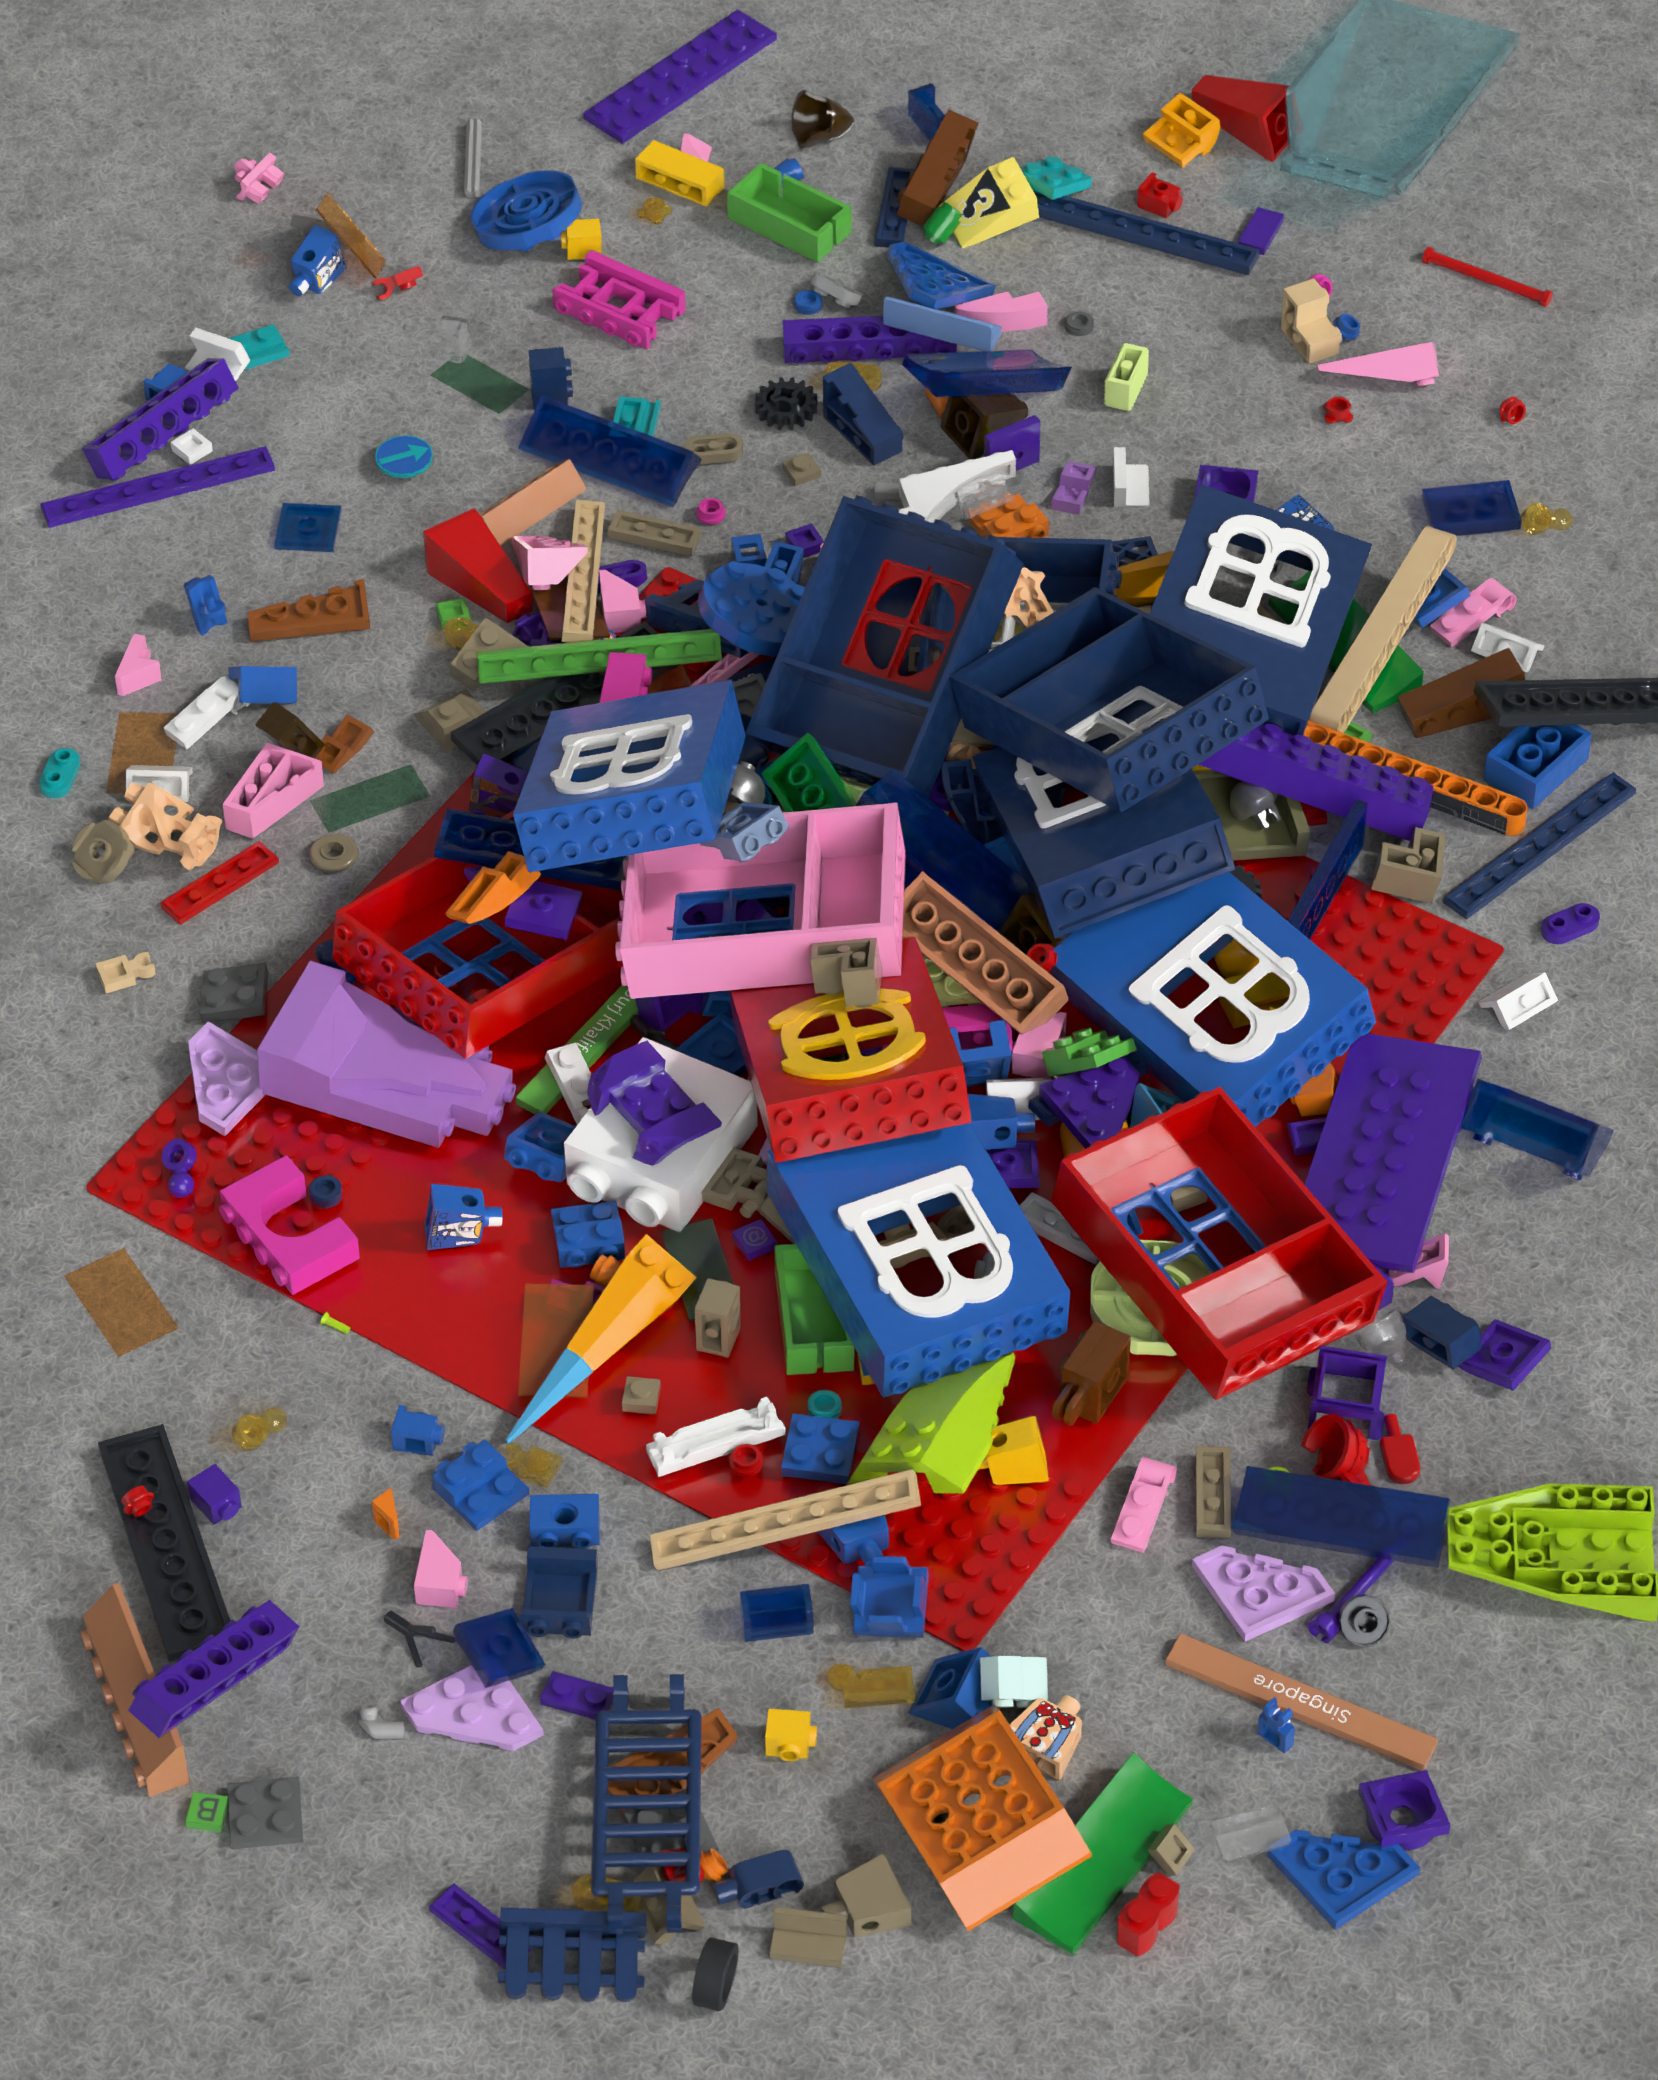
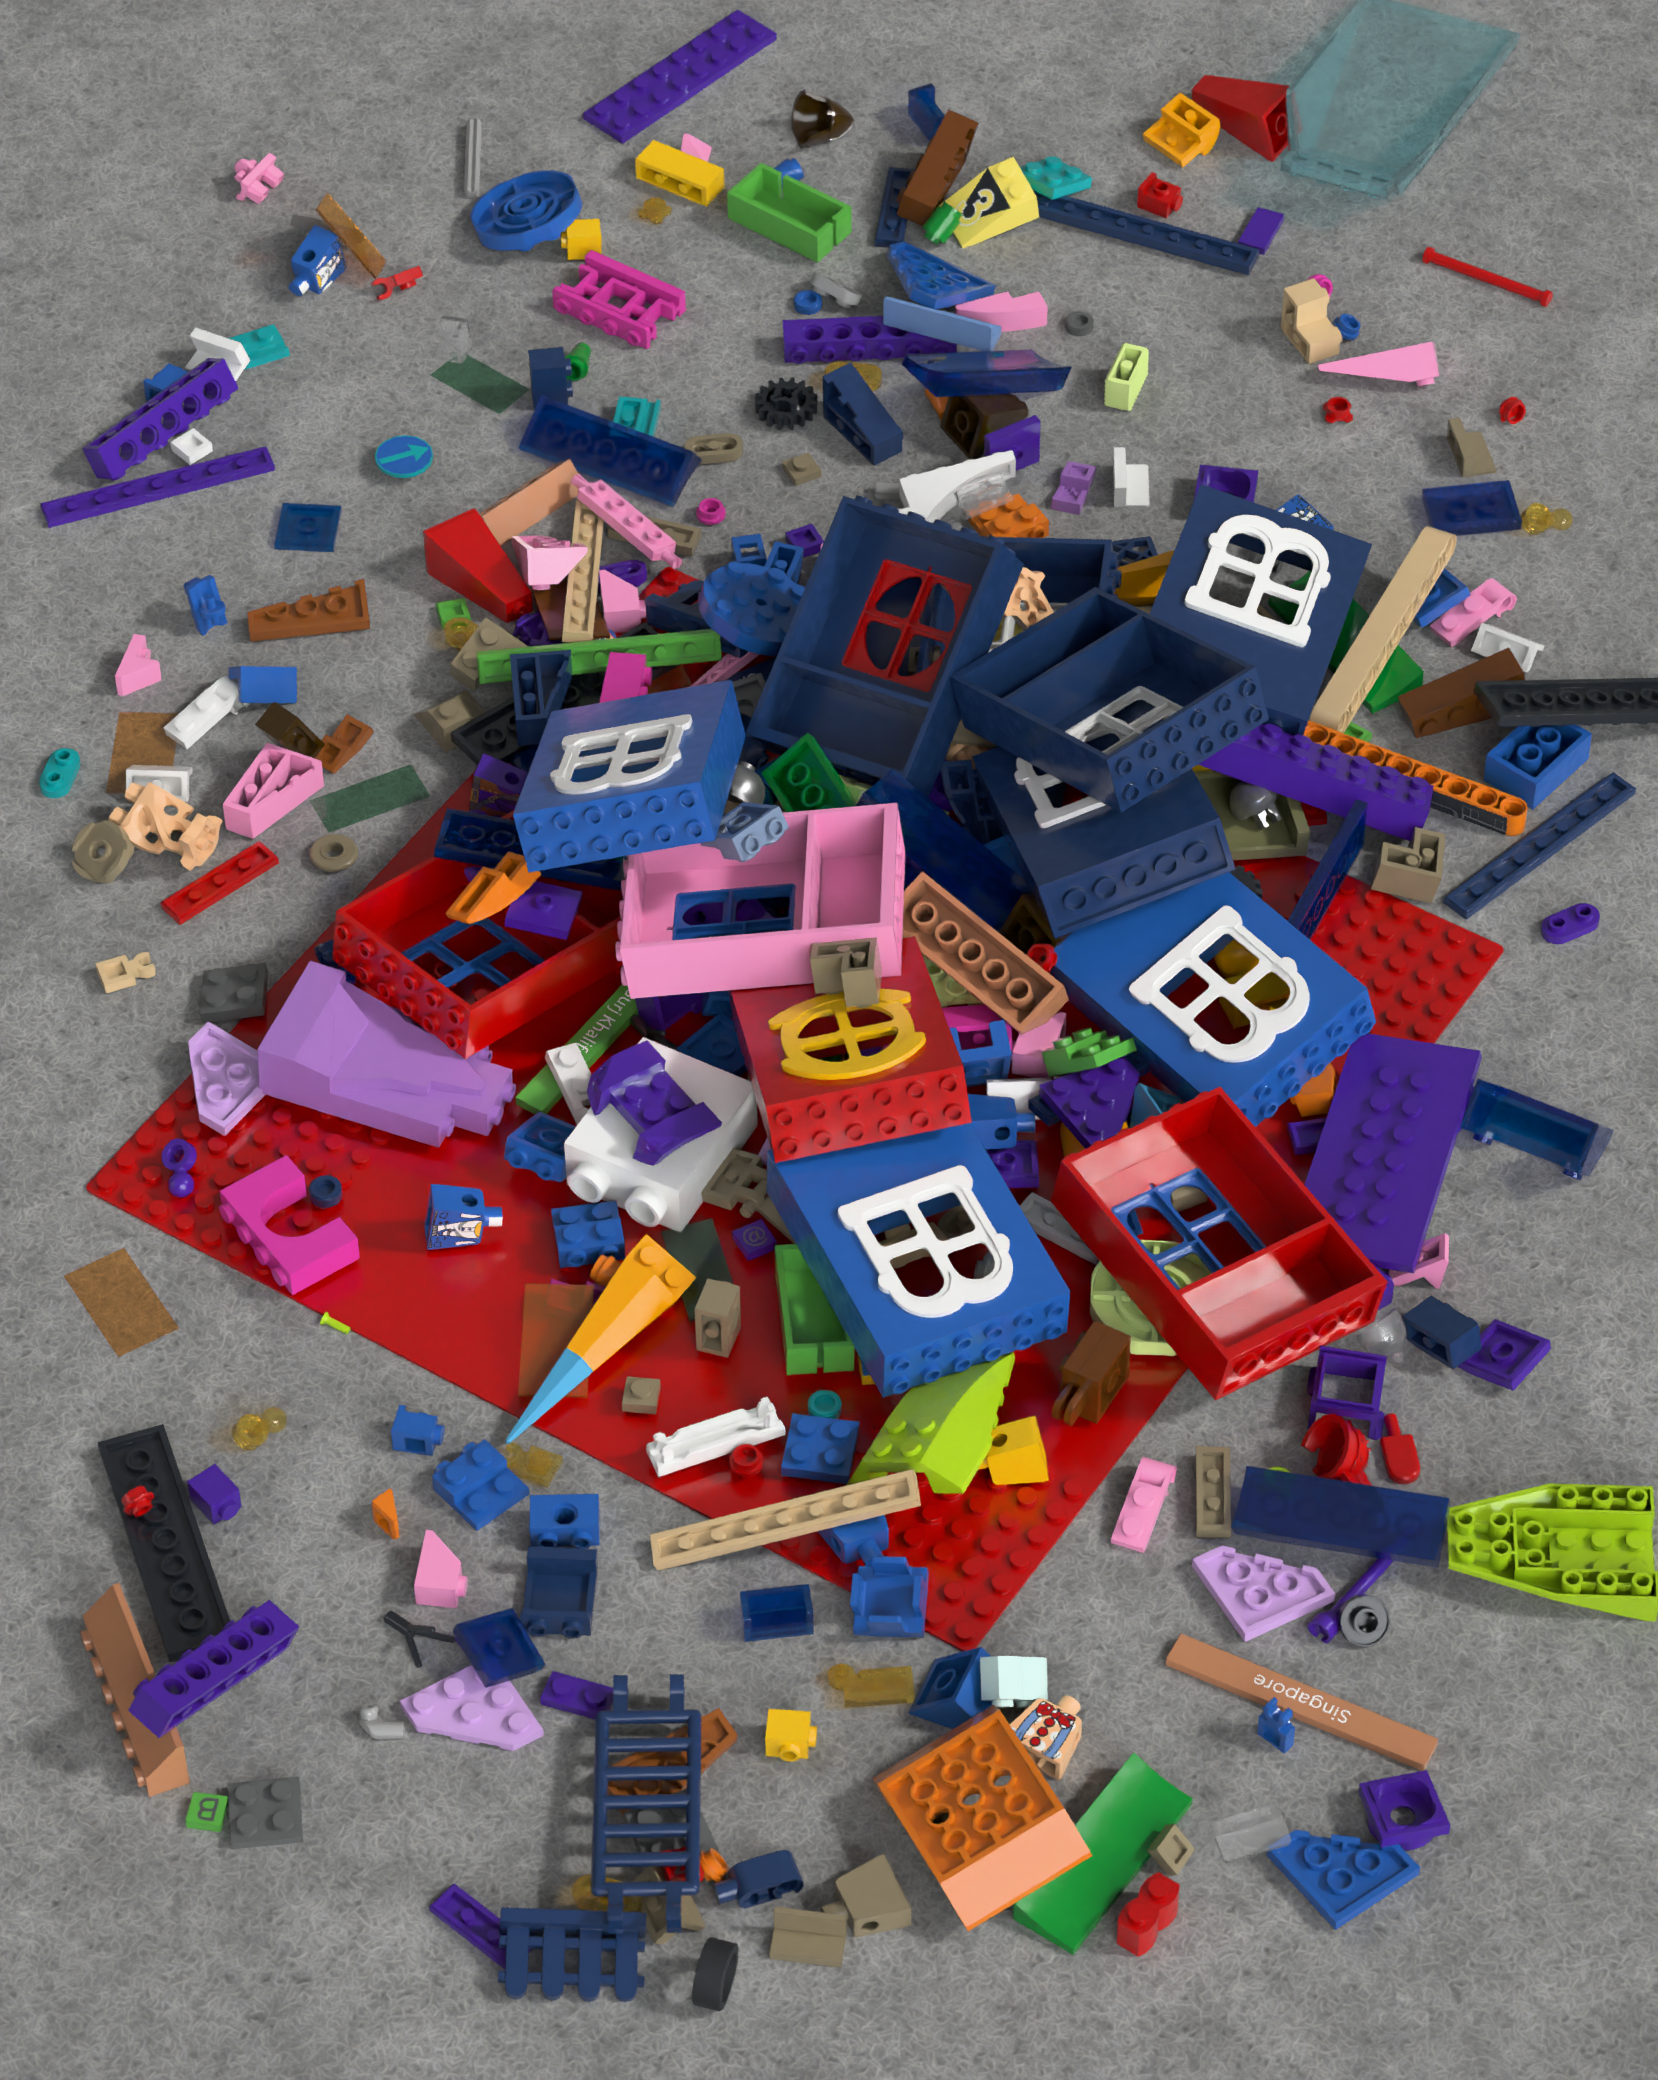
white panel [1478,972,1558,1030] -> none
none -> dark blue wedge [510,650,572,746]
none -> green cone [565,343,591,381]
none -> bright pink plate [571,474,682,569]
none -> dark tan panel [1447,417,1497,478]

